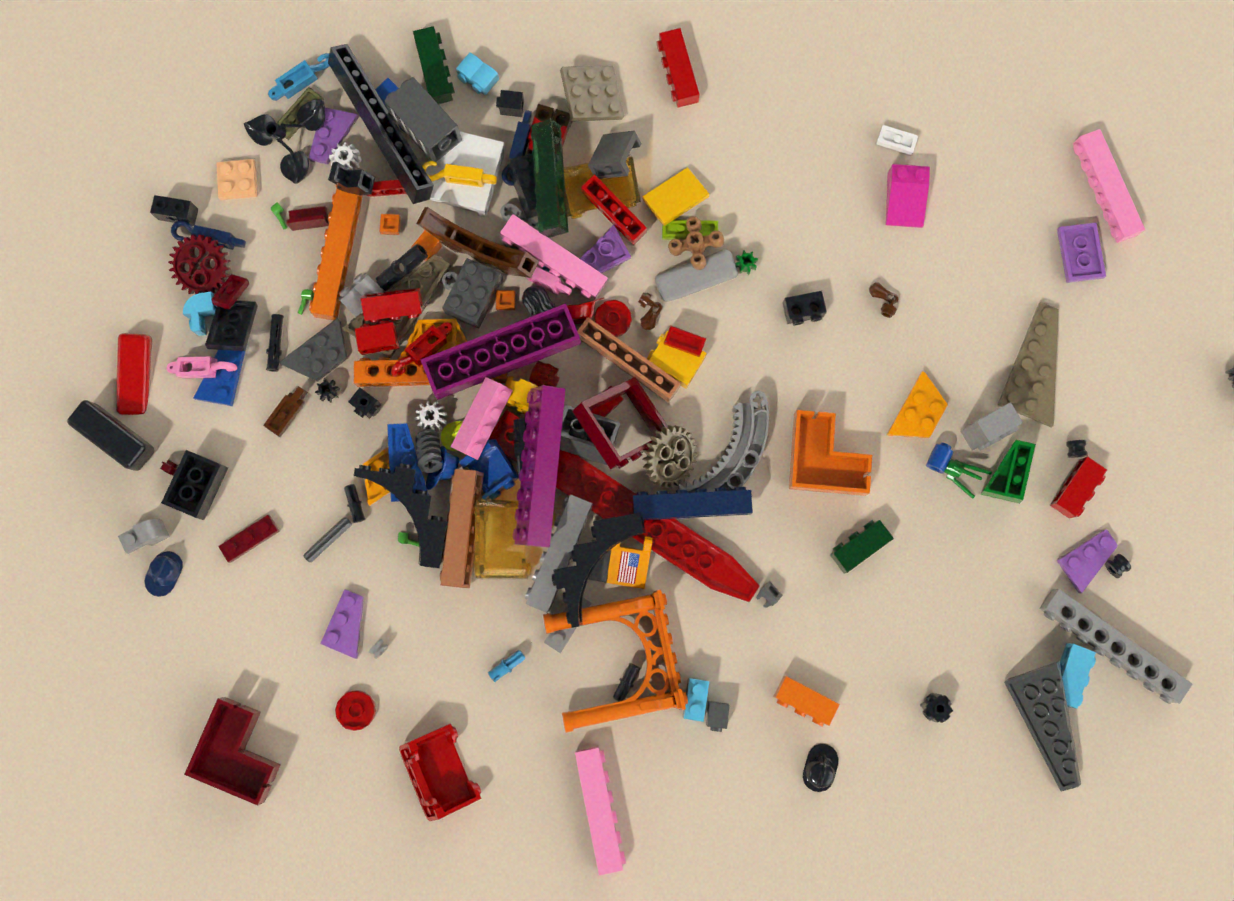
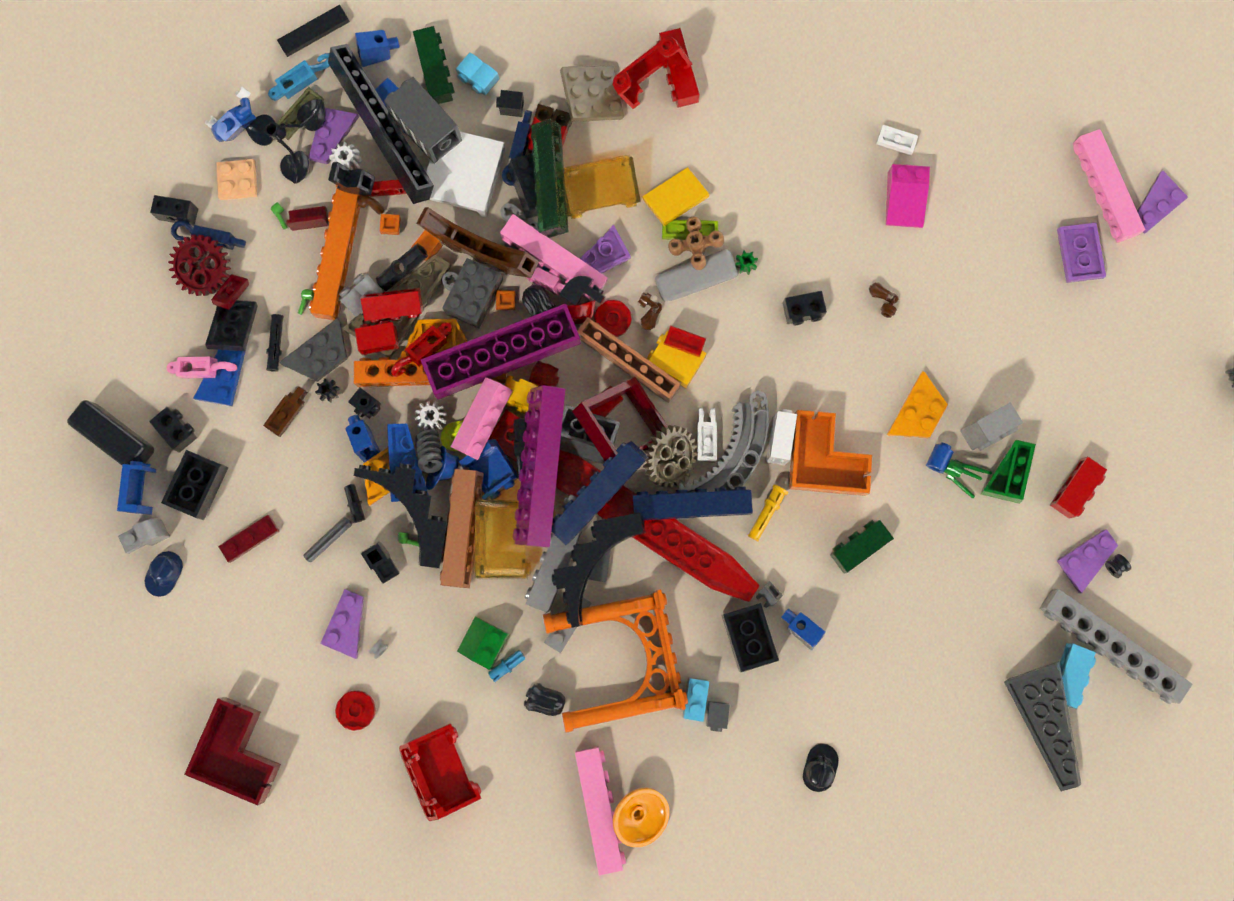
red piece [116,333,152,415] -> none
dark red plate [160,460,178,476] -> none
medium azure brick [183,292,217,336] -> none
yellow piece [422,161,497,187] -> none
red brick [581,174,647,246] -> none
dark grey panel [588,130,641,179] -> none
light orange flag [606,537,652,589] -> none
black axle [613,663,641,701] -> none
orange brick [773,676,840,727] -> none
black brick [920,693,953,723] -> none
dark tan wing [998,302,1059,427] -> none
black wheel [1066,440,1088,458] -> none
none -> blue panel [117,461,156,515]
none -> black brick [149,407,197,453]
none -> blue torso [205,86,256,142]
none -> black tile [277,4,350,57]
none -> blue torso [345,415,380,463]
none -> blue torso [355,30,400,67]
none -> reddish brown arm [357,195,385,215]
none -> black brick [361,542,400,584]
none -> green slope [457,616,510,670]
none -> black piece [524,683,565,716]
none -> dark blue brick [551,441,649,545]
none -> black brick [560,276,606,305]
none -> red windscreen [613,37,693,109]
none -> light orange dish [613,788,669,847]
none -> white hinge [697,408,717,461]
none -> black brick [721,603,779,672]
none -> yellow pin [747,484,789,542]
none -> white brick [766,409,797,465]
none -> blue torso [781,609,826,650]
none -> medium lavender wing [1137,170,1188,234]

